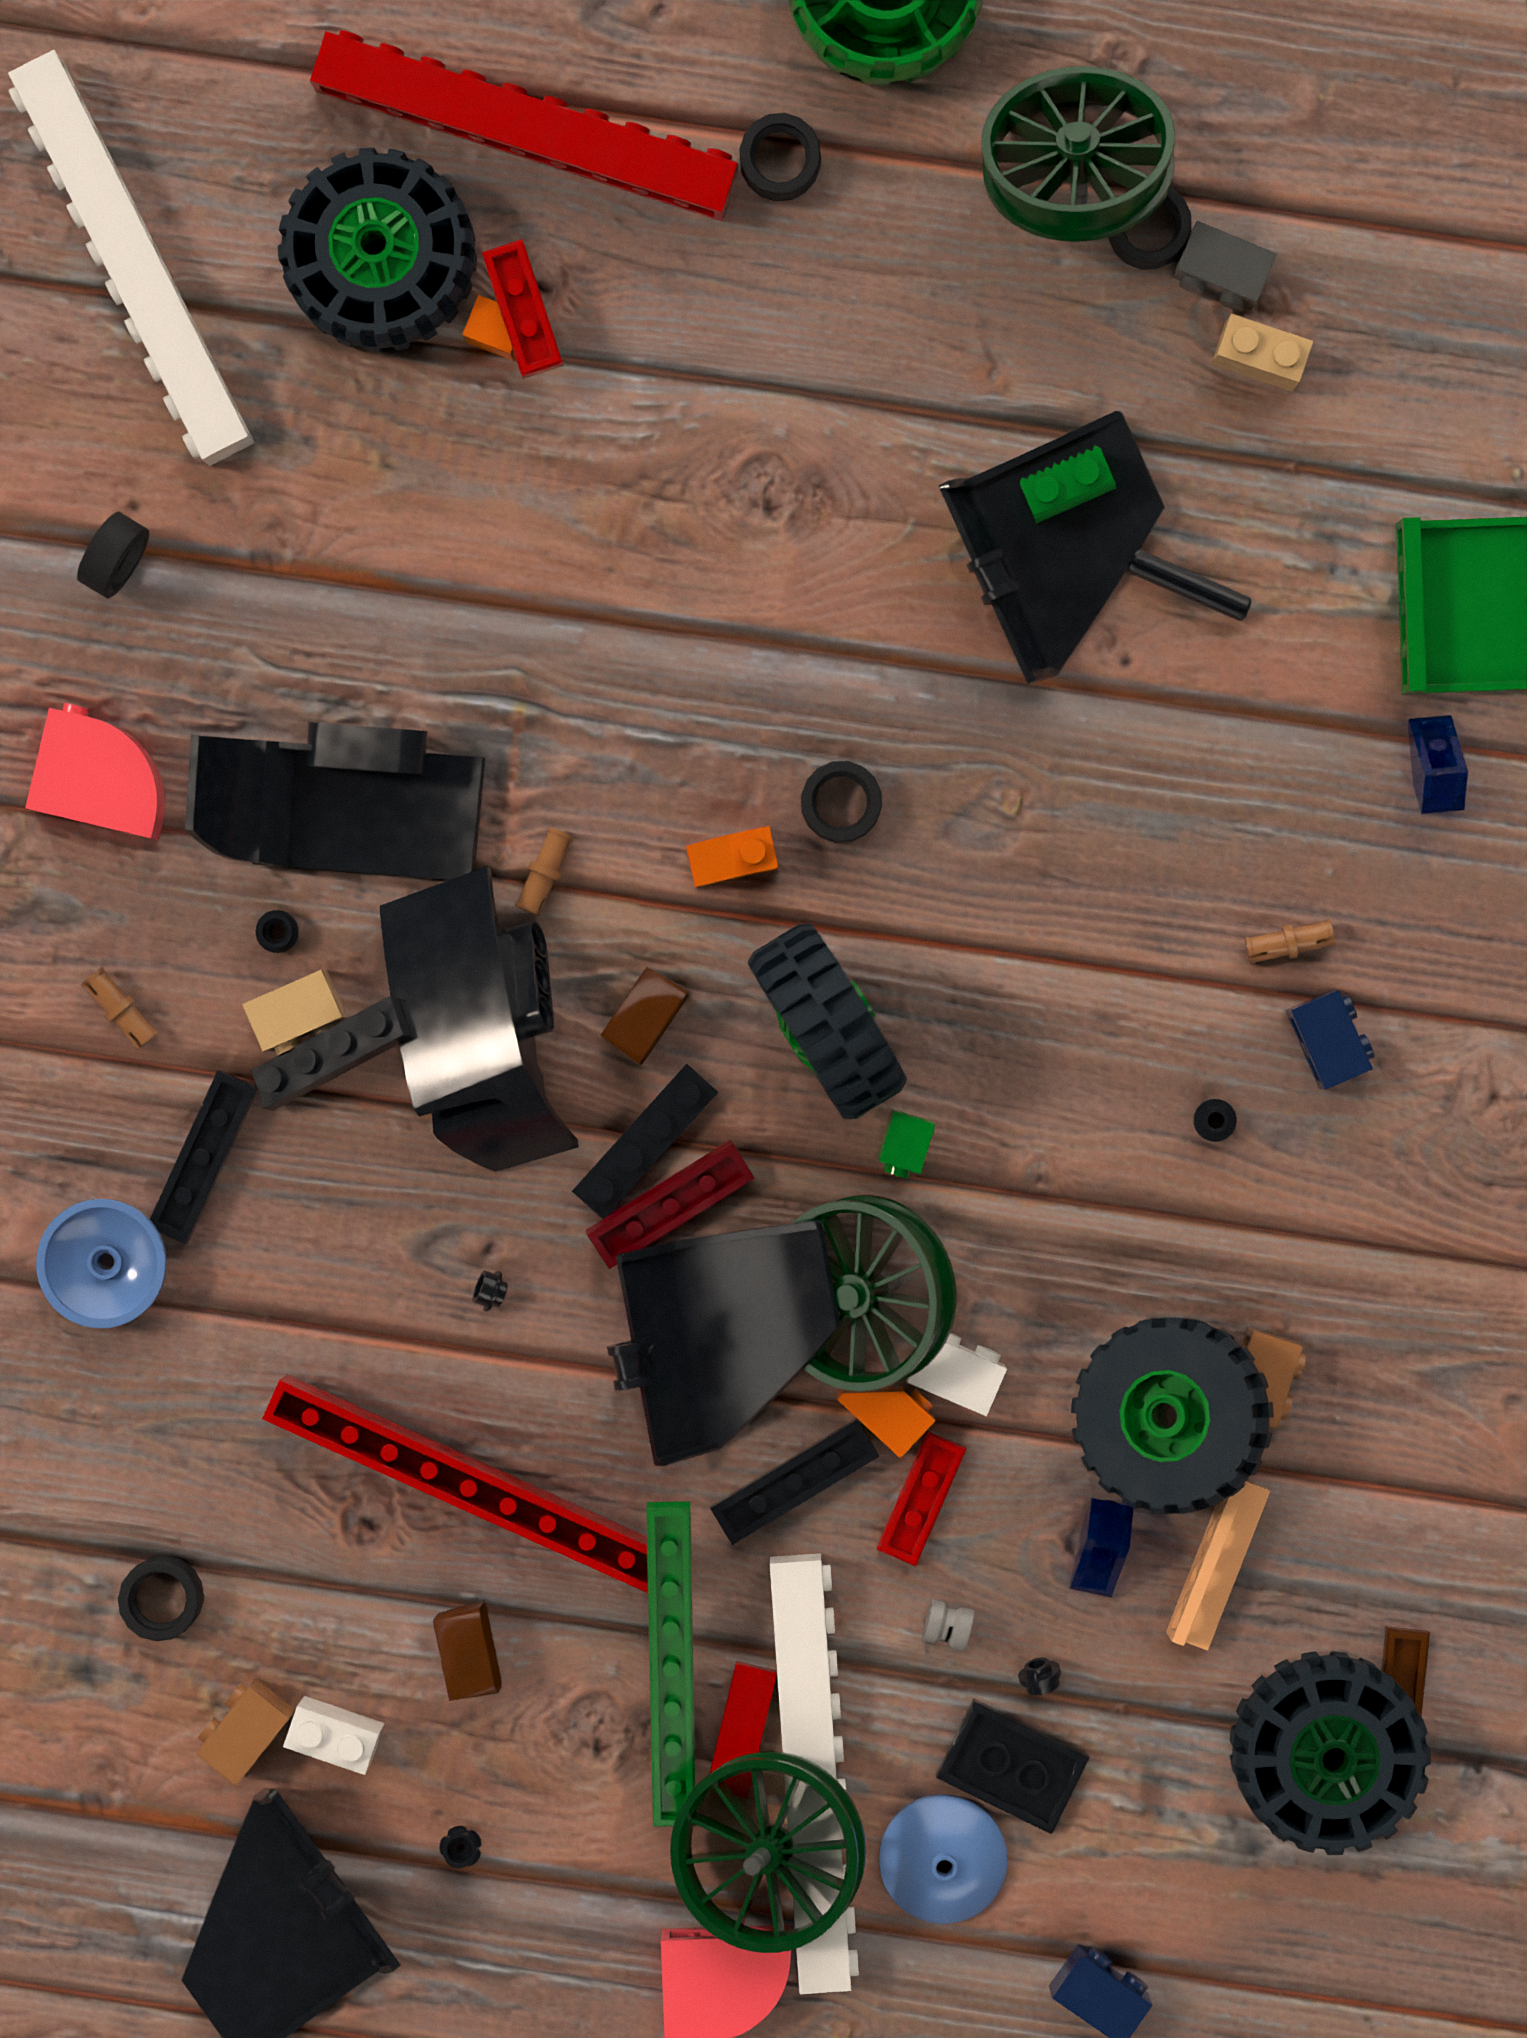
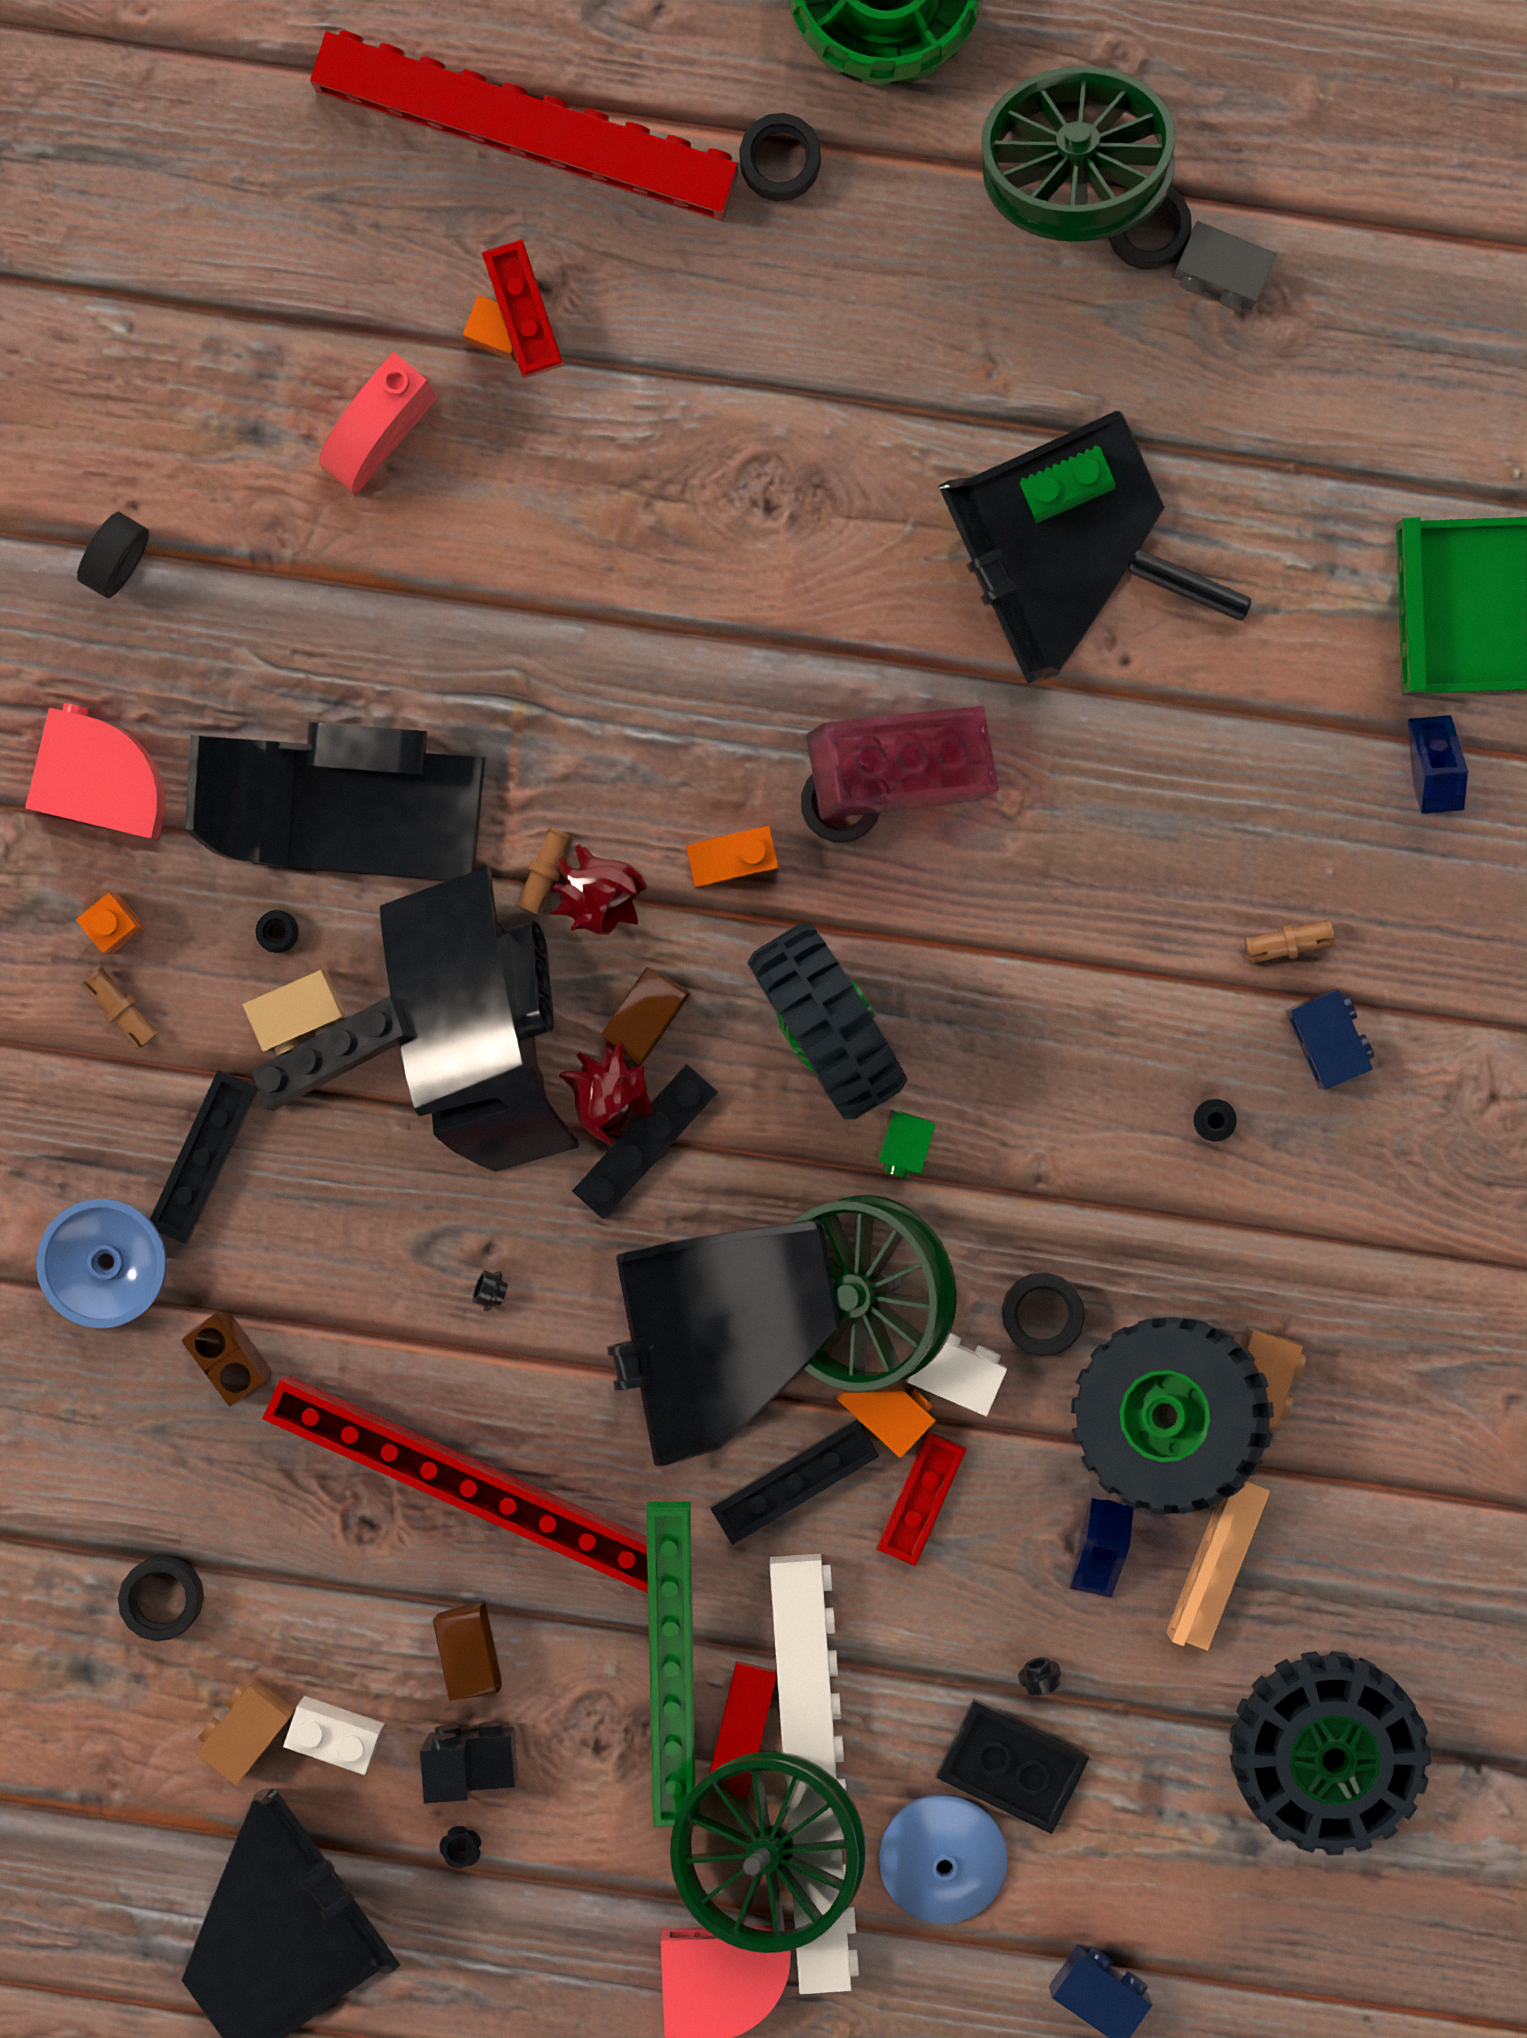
white brick [8,50,255,466] -> none
black wheel [278,147,477,352] -> none
dark red plate [585,1139,755,1269] -> none
light grey wheel [922,1599,974,1652] -> none
tan brick [1211,314,1313,391] -> none
reddish brown tile [1380,1626,1430,1717] -> none
none -> orange brick [75,892,145,954]
none -> reddish brown piece [181,1311,272,1407]
none -> coral brick [319,351,438,496]
none -> black brick [420,1721,518,1804]
none -> dark red hair [551,844,647,935]
none -> dark red hair [559,1041,653,1144]
none -> clear pink brick [806,706,999,819]
none -> black tyre [1001,1272,1085,1356]

